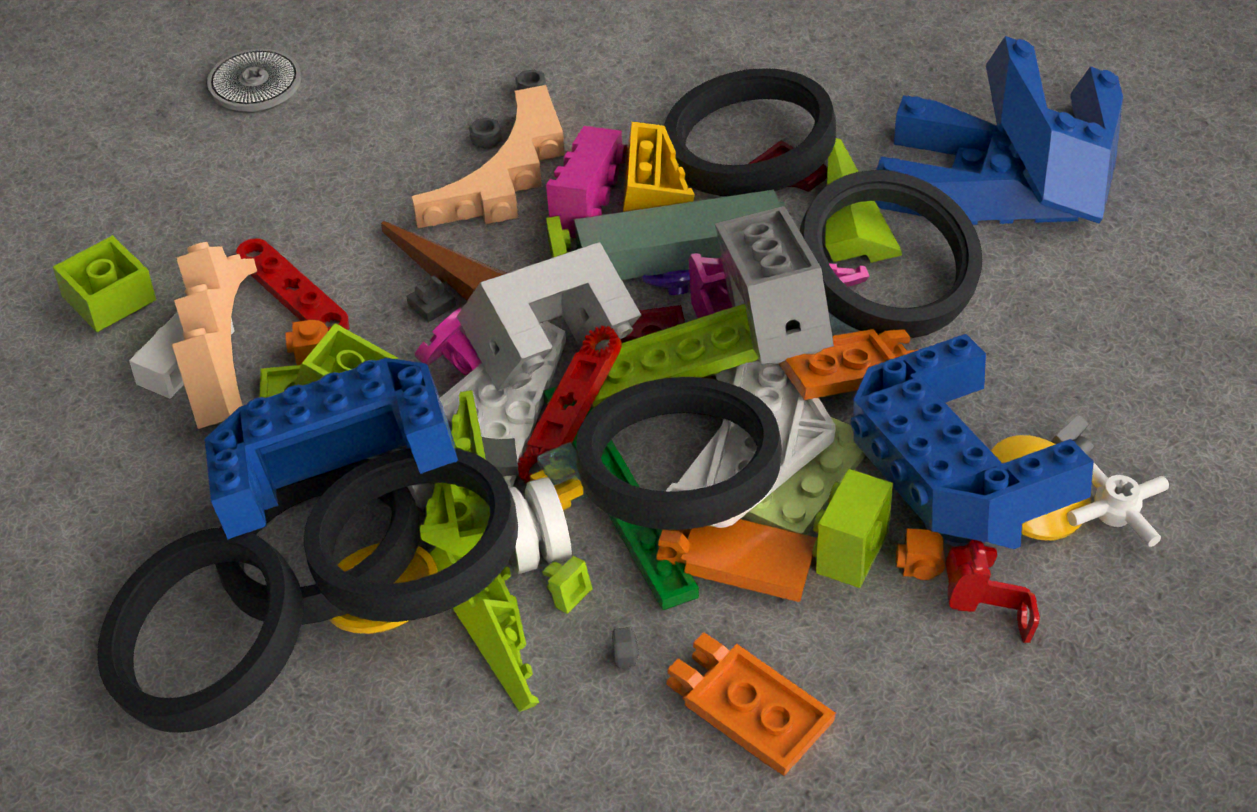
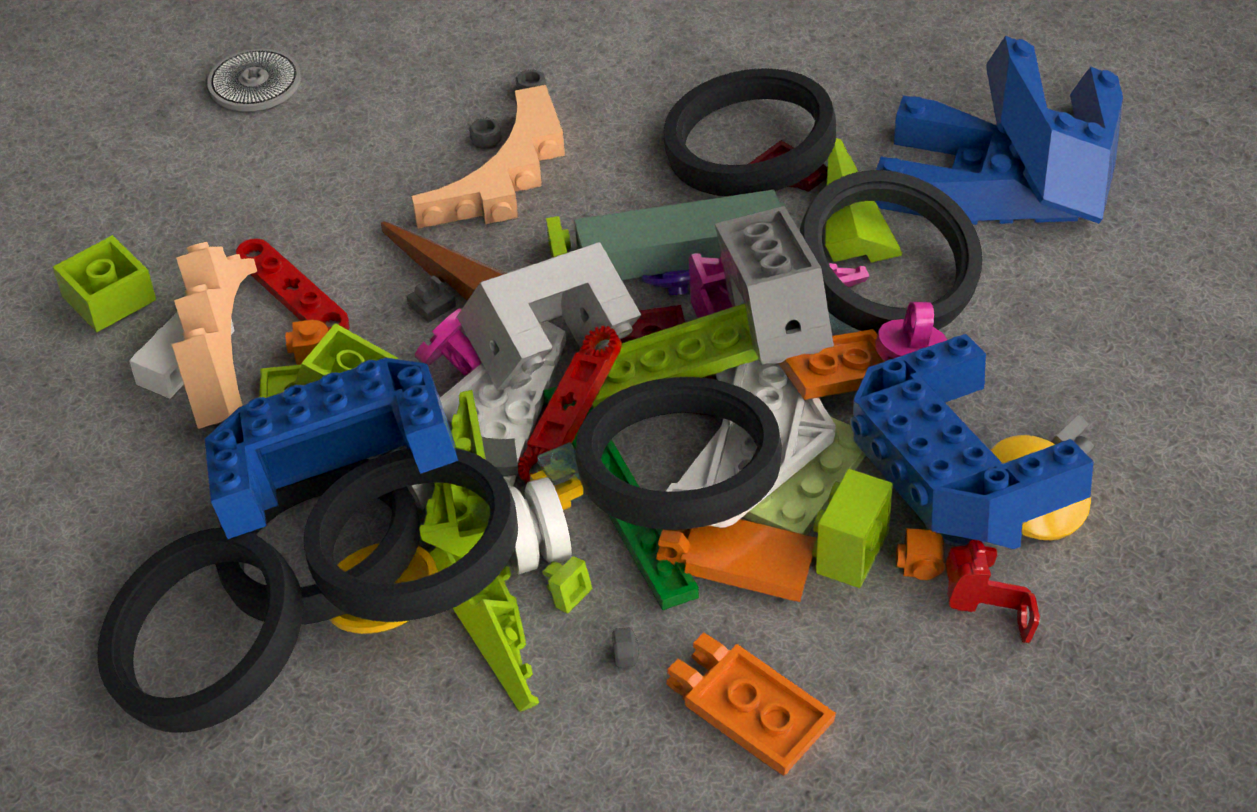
dark pink wedge [546,126,627,238] -> none
yellow wedge [623,122,695,212] -> none
white bar [1067,463,1169,547] -> none
none -> dark pink tile [875,302,948,361]

